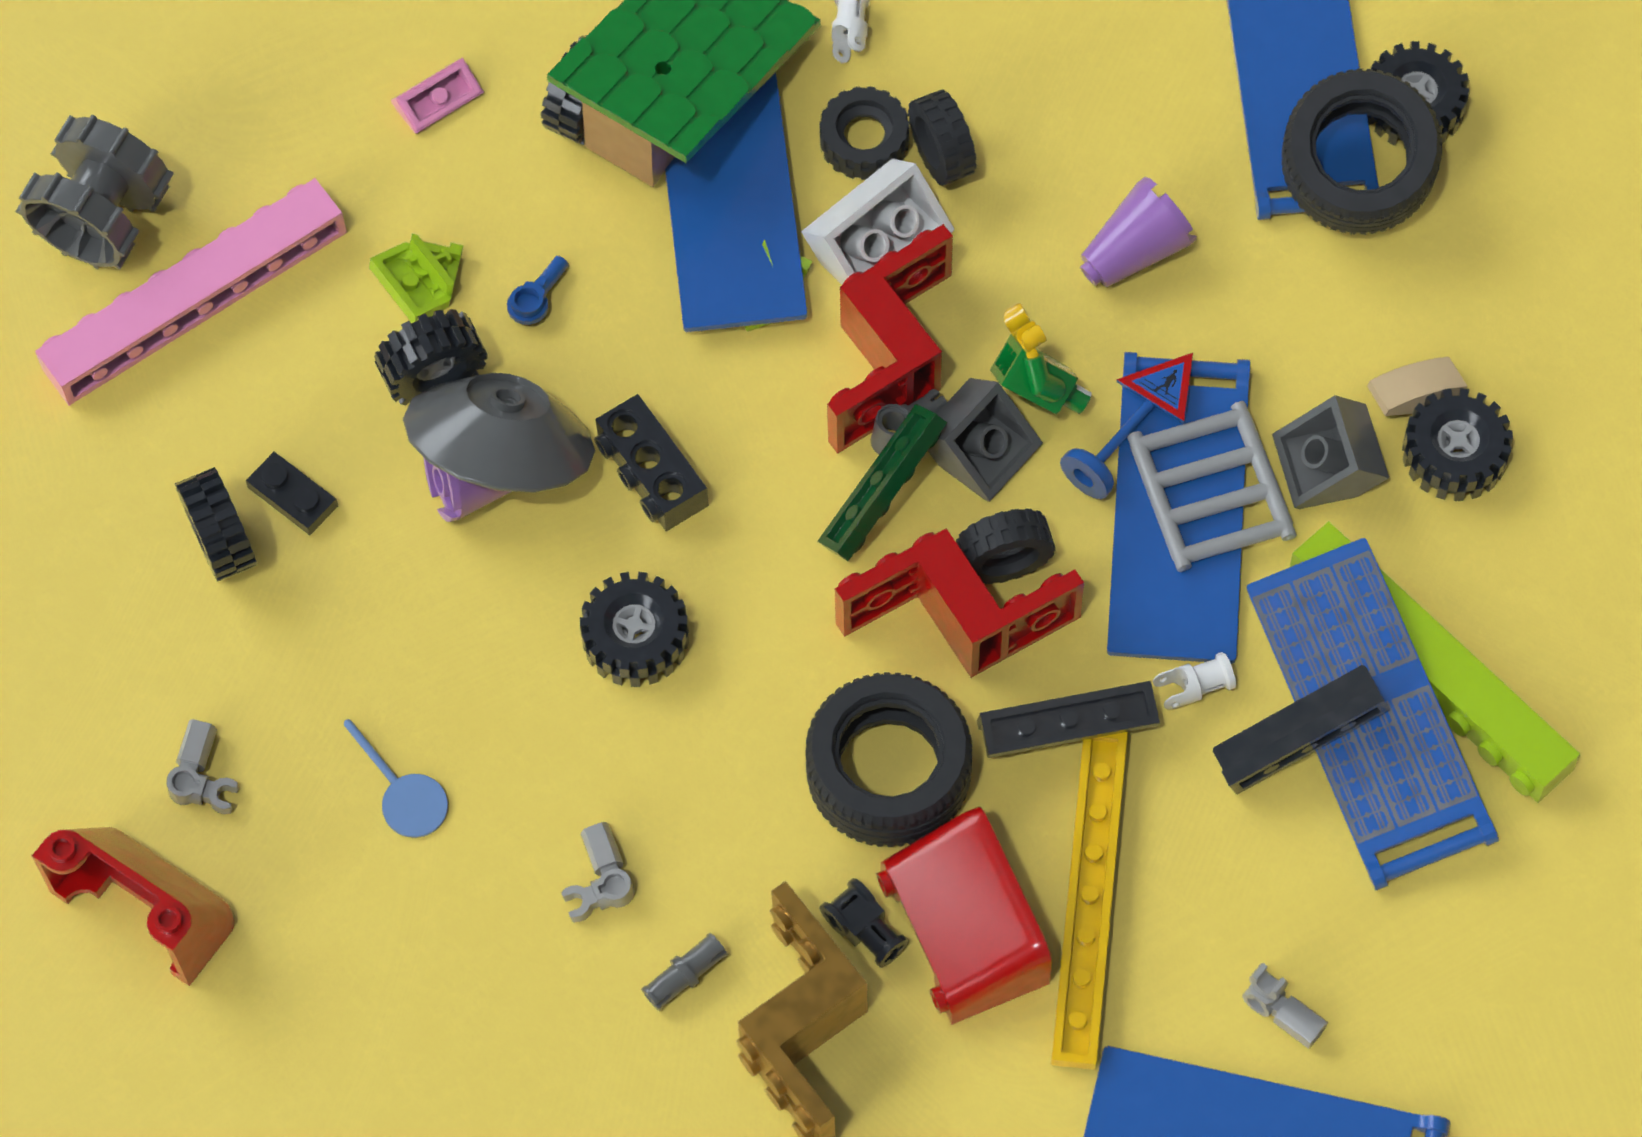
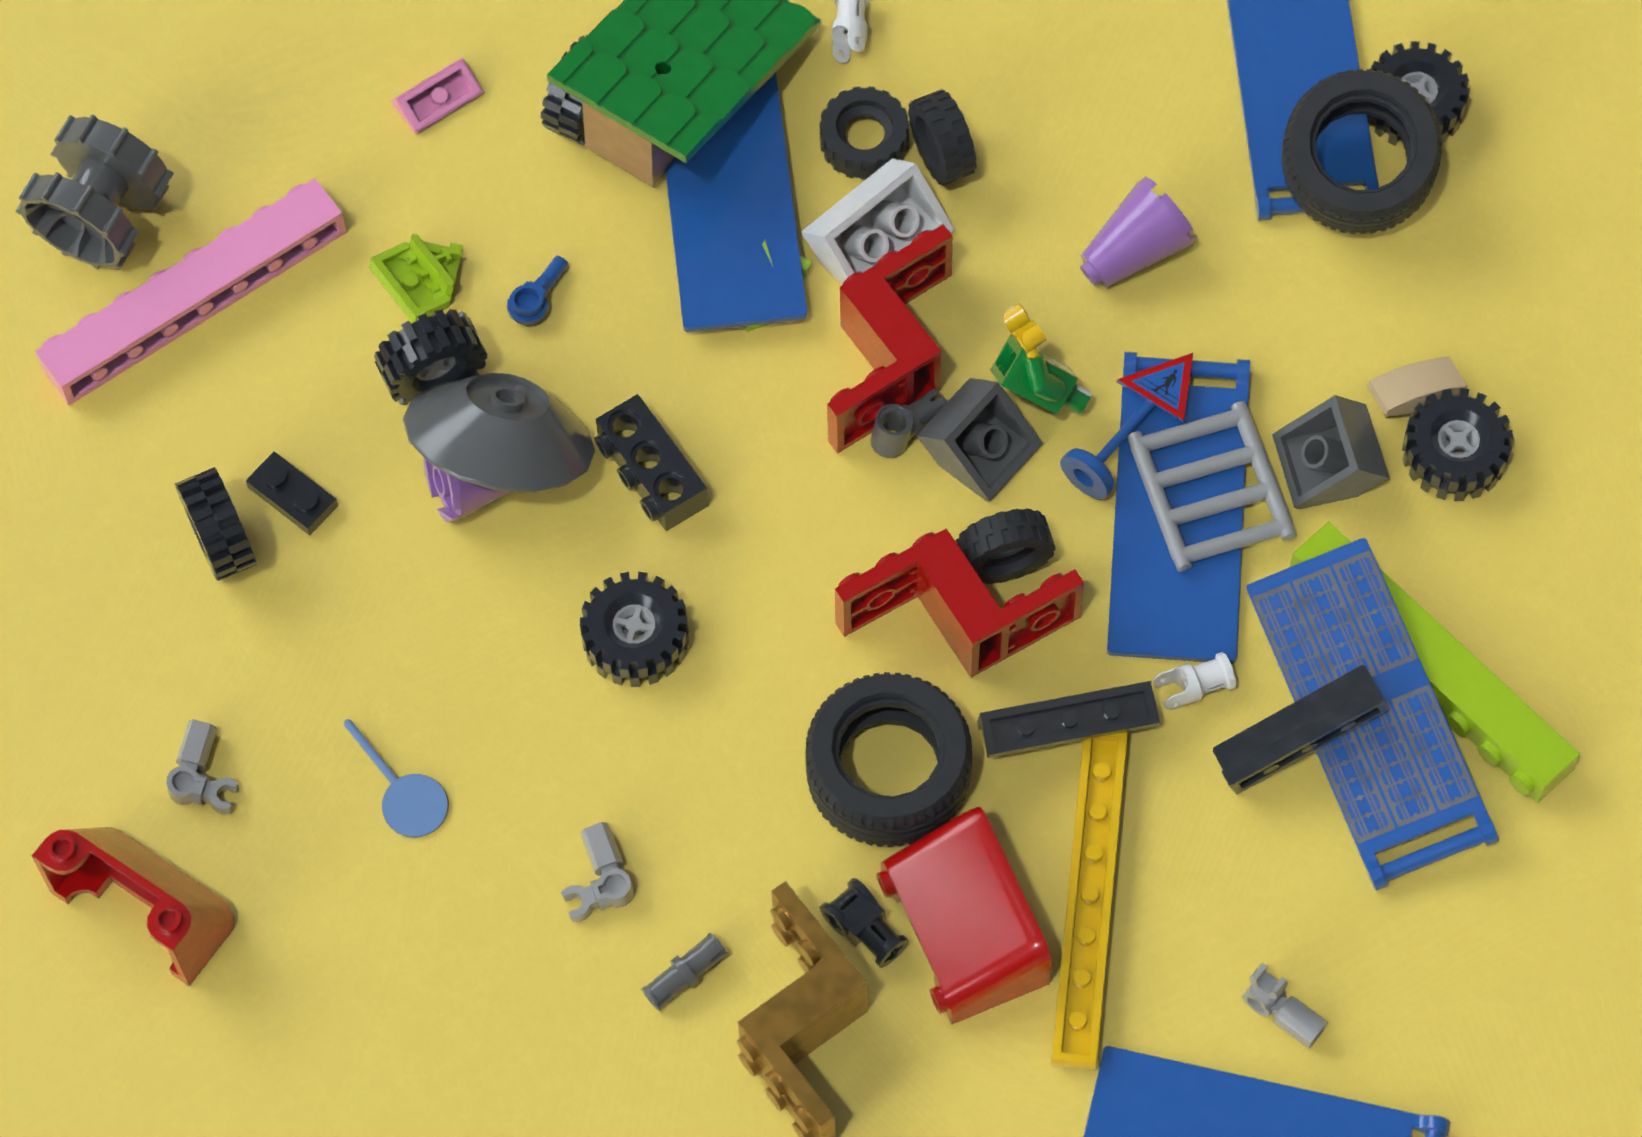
dark green plate [818,404,947,561] -> none

